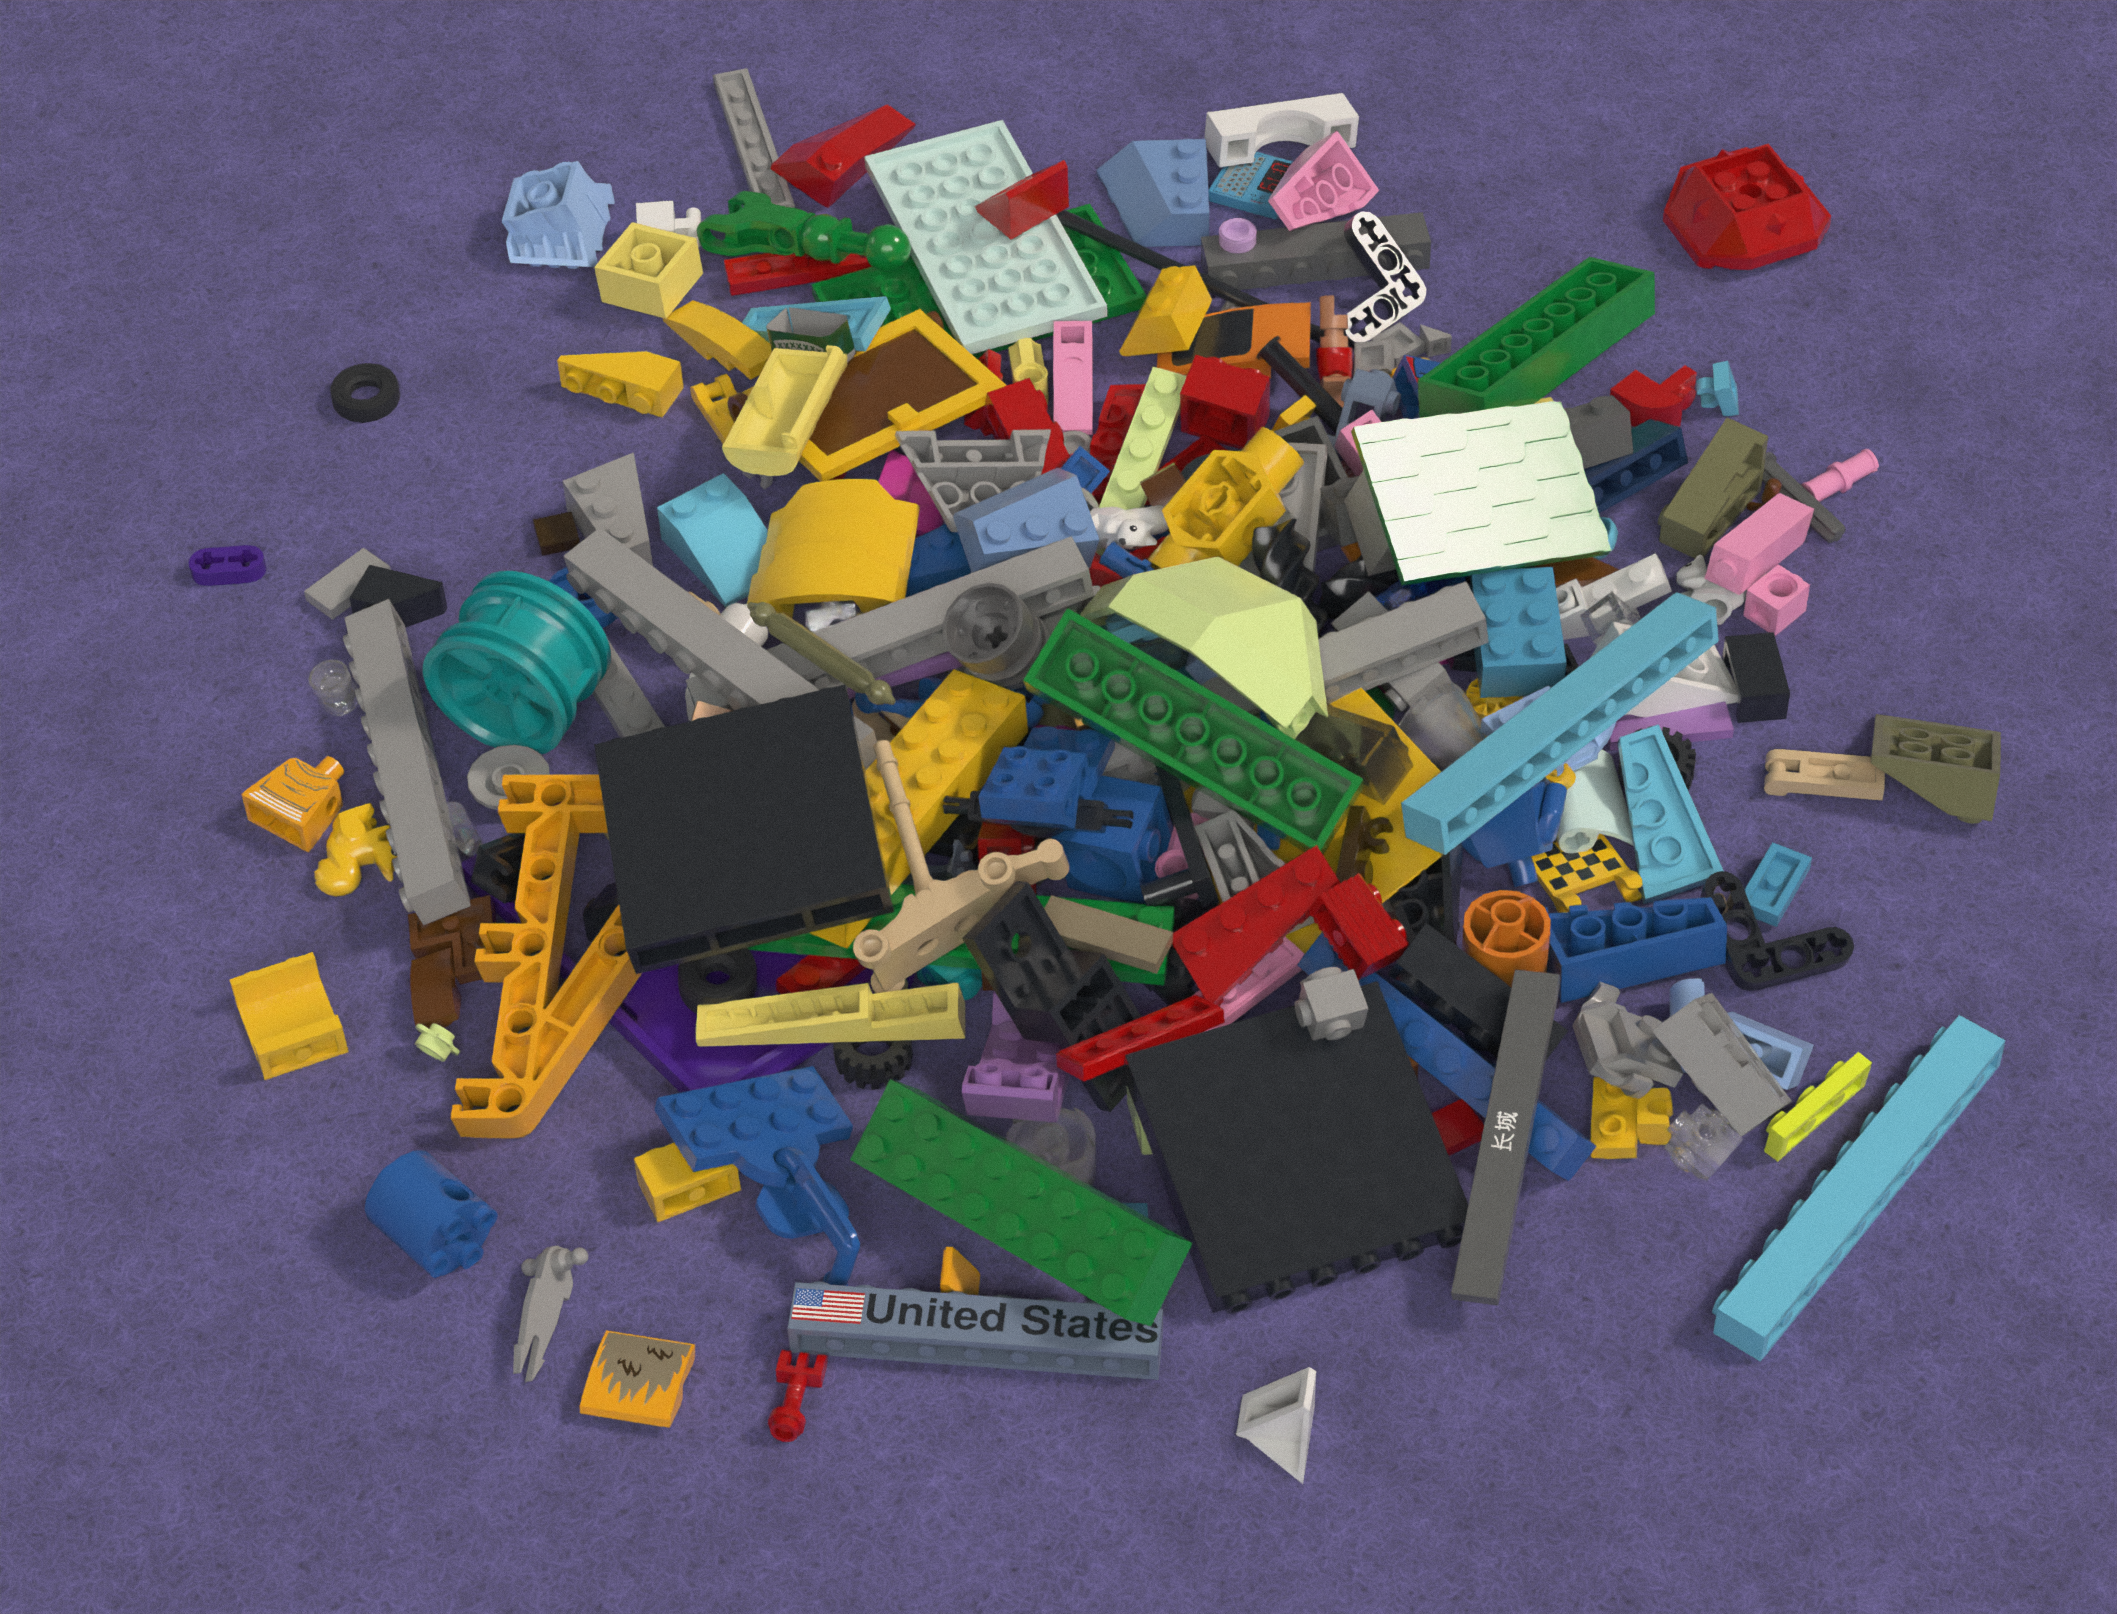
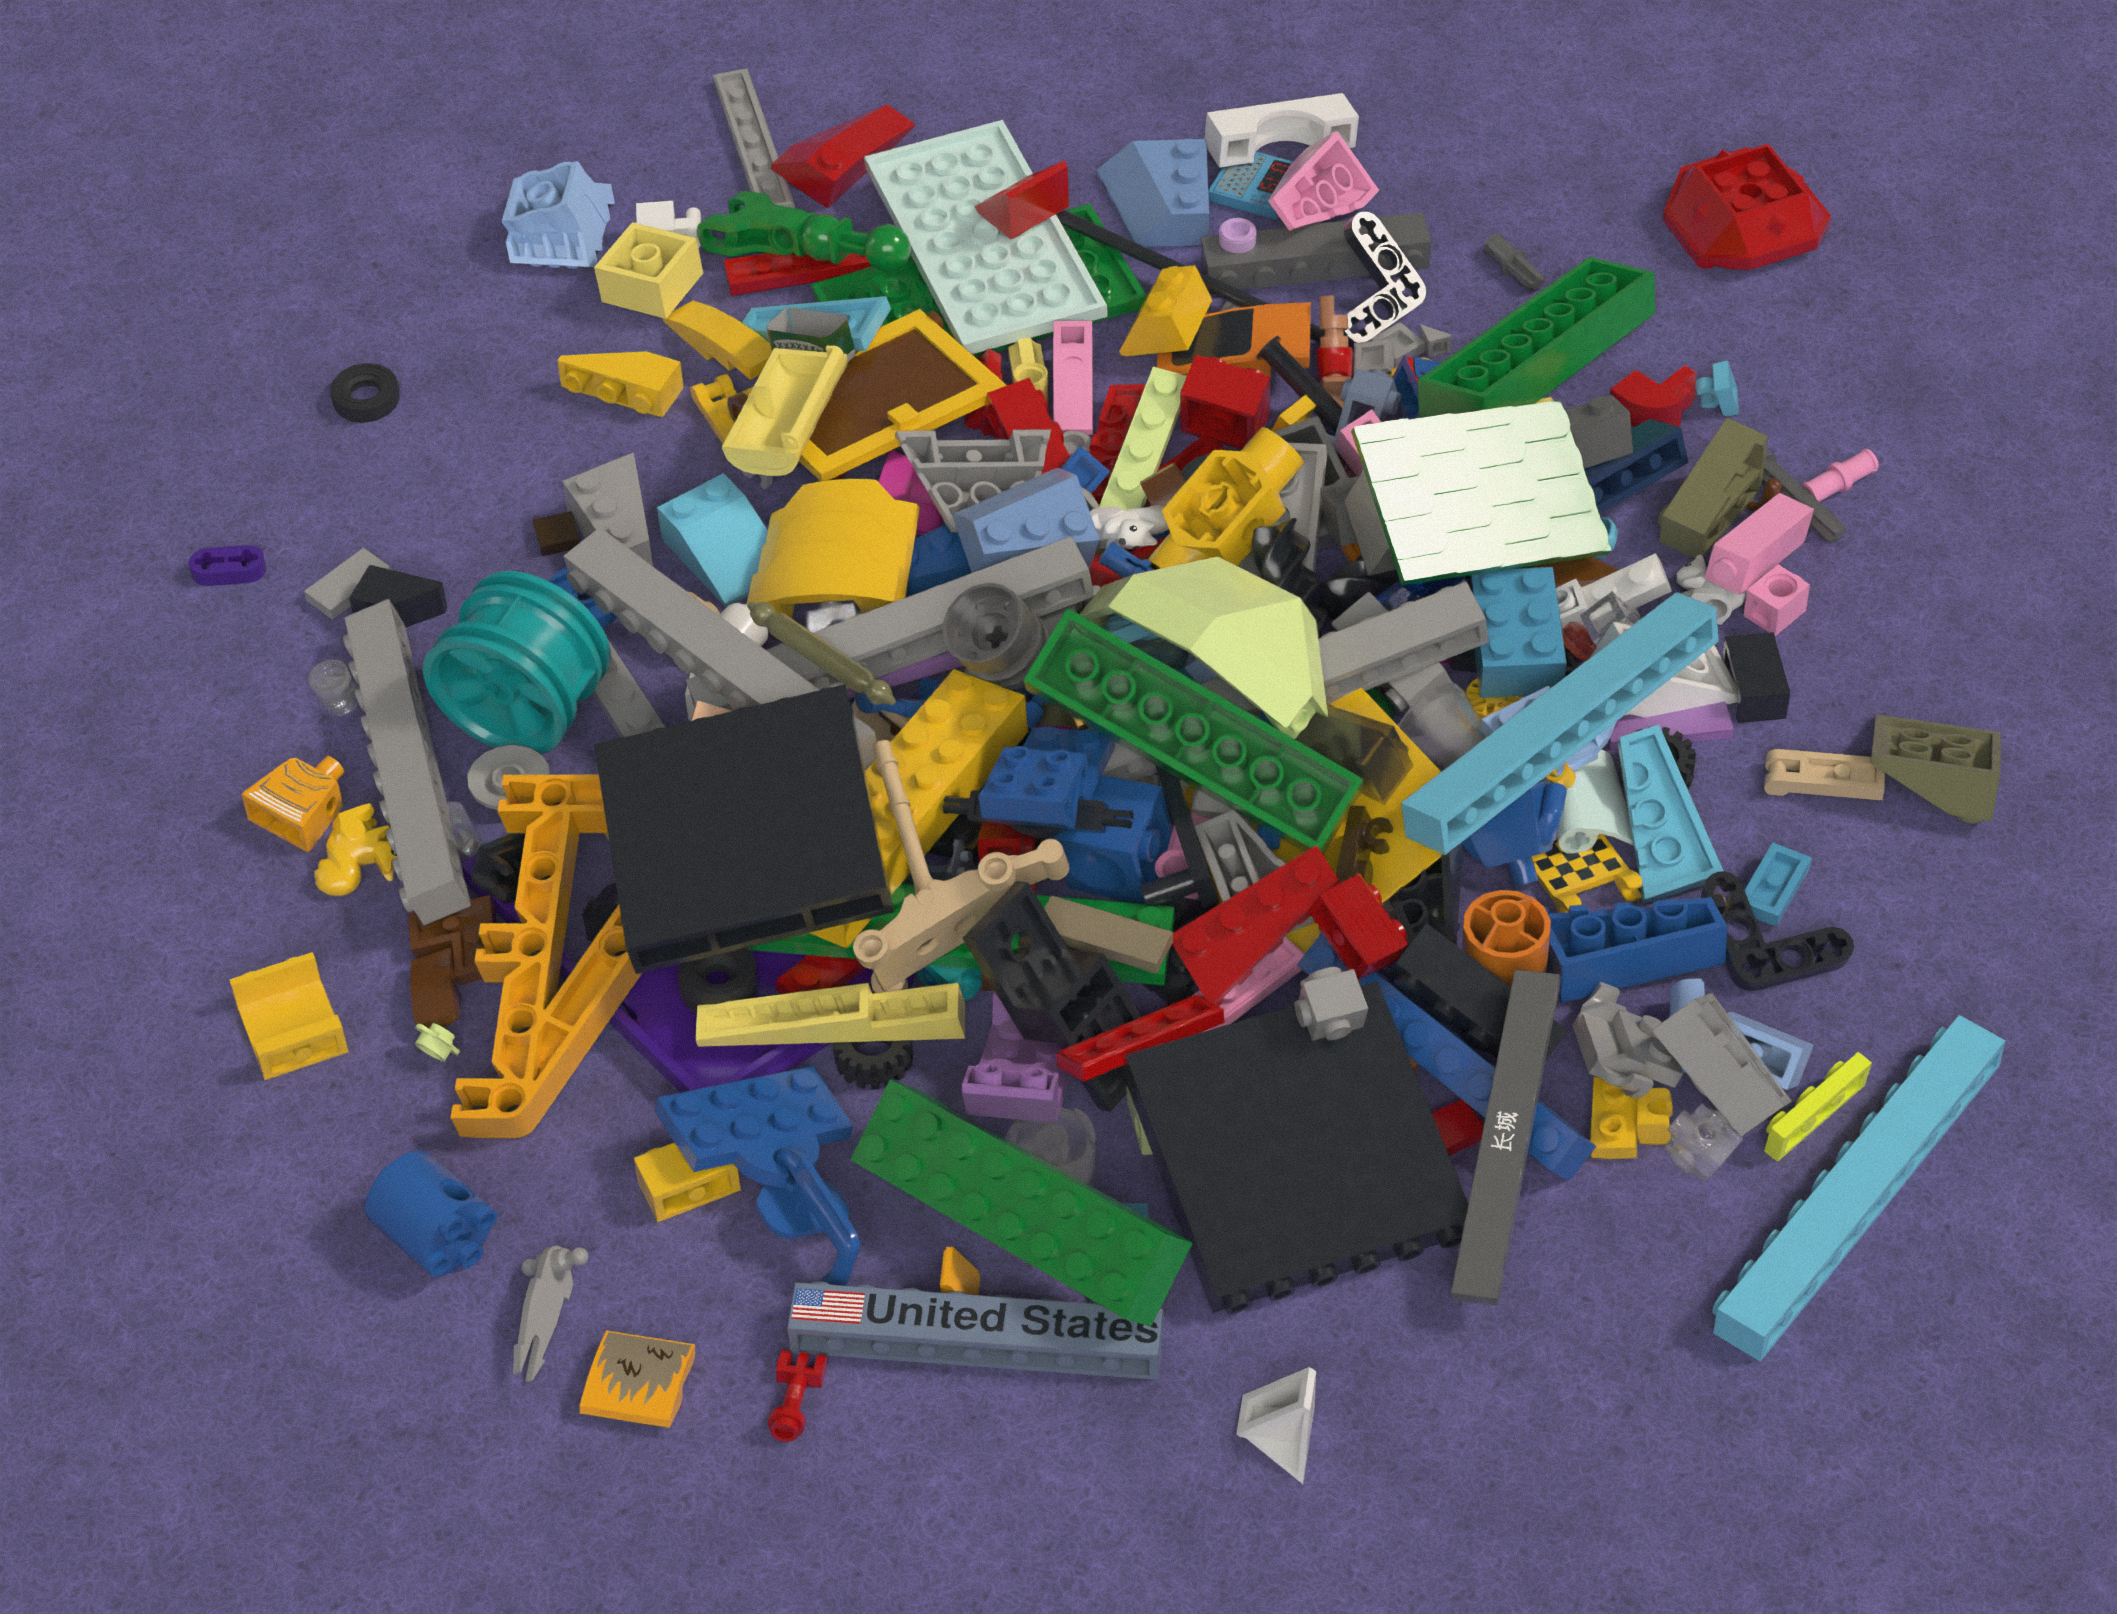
none -> dark grey axle [1483,233,1545,292]
none -> clear red tile [1562,621,1598,661]

